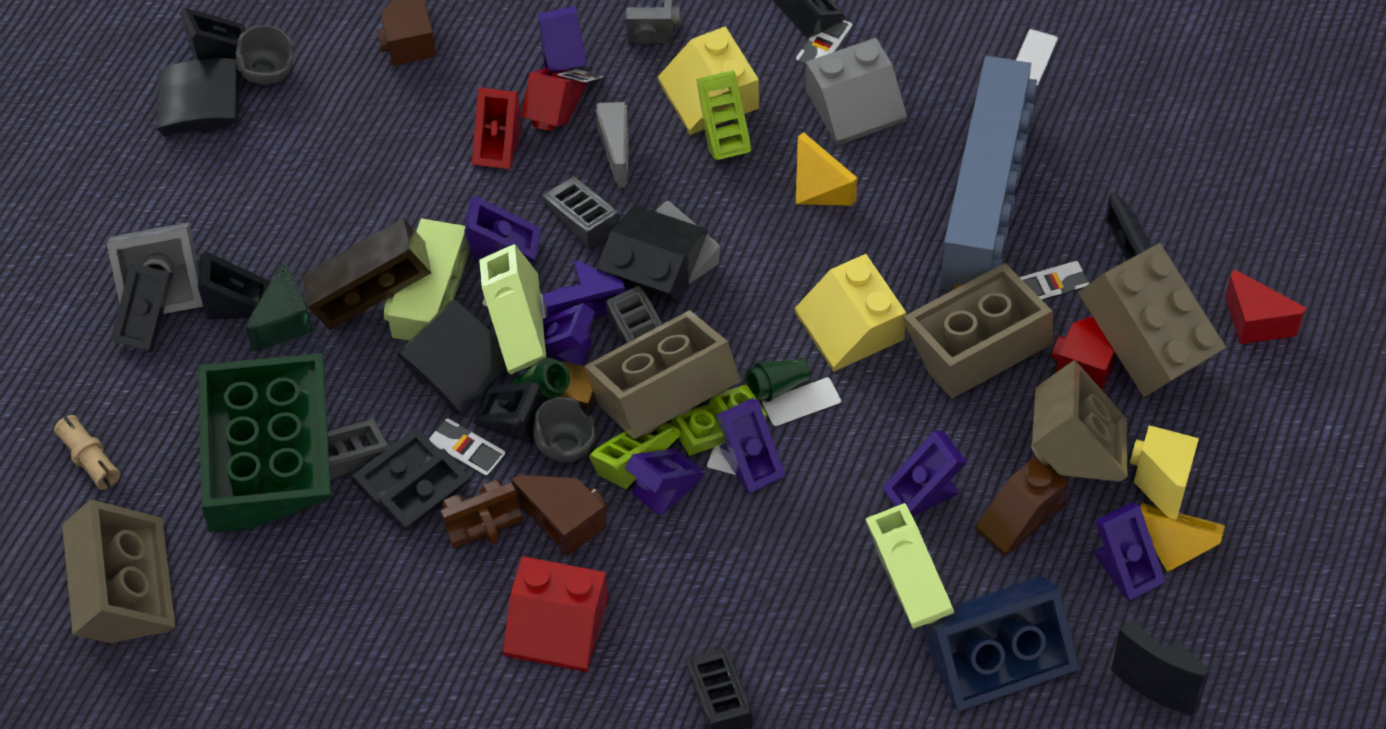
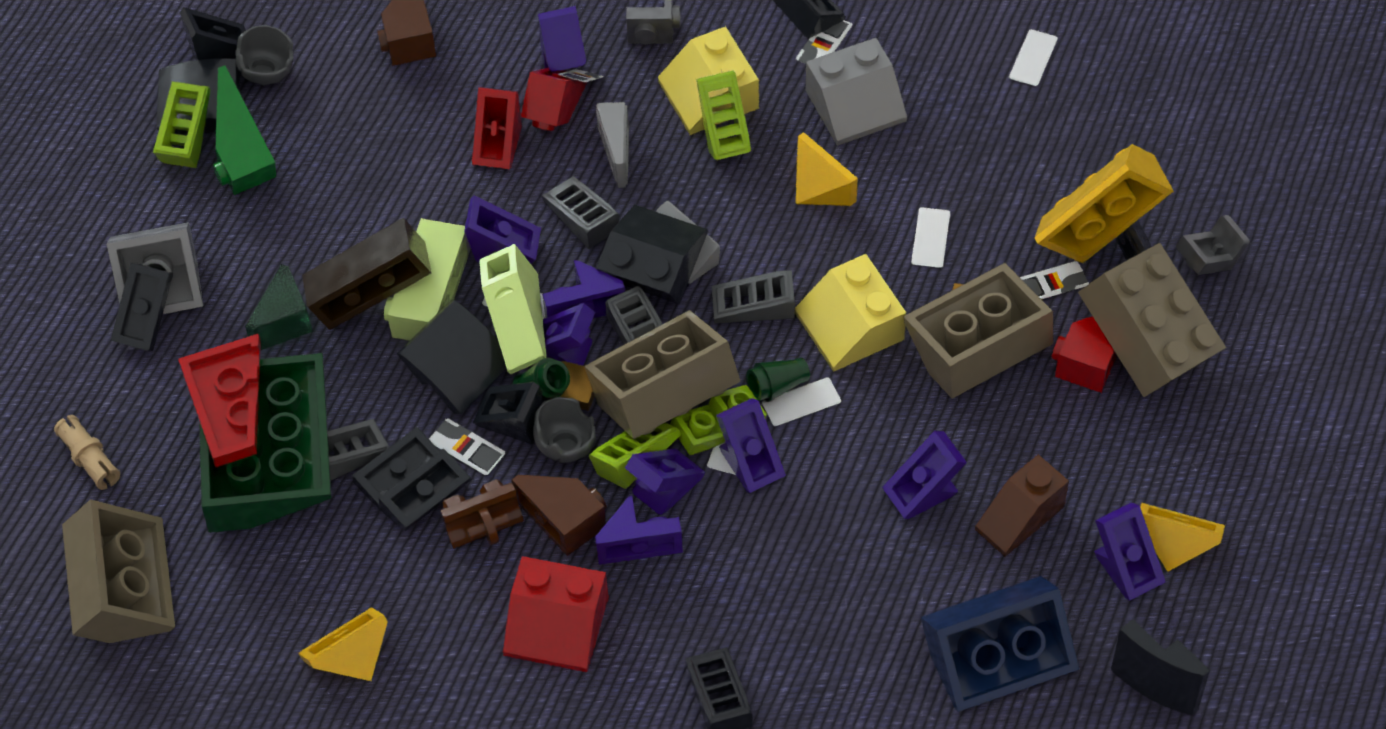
black slope [198,251,271,320] -> none
yellowish green slope [865,503,954,629] -> none
sand blue brick [940,55,1037,291] -> none
dark tan slope [1031,360,1127,482] -> none
light yellow slope [1130,425,1199,521] -> none
red slope [1225,269,1306,344] -> none
none -> lime slope [153,81,210,168]
none -> red wing [178,334,261,467]
none -> green slope [213,65,277,195]
none -> yellow slope [298,607,388,681]
none -> dark purple slope [595,496,683,565]
none -> dark grey slope [712,270,795,323]
none -> white sticker [911,207,950,268]
none -> yellow slope [1034,144,1174,263]
none -> flat silver bracket [1175,215,1250,275]

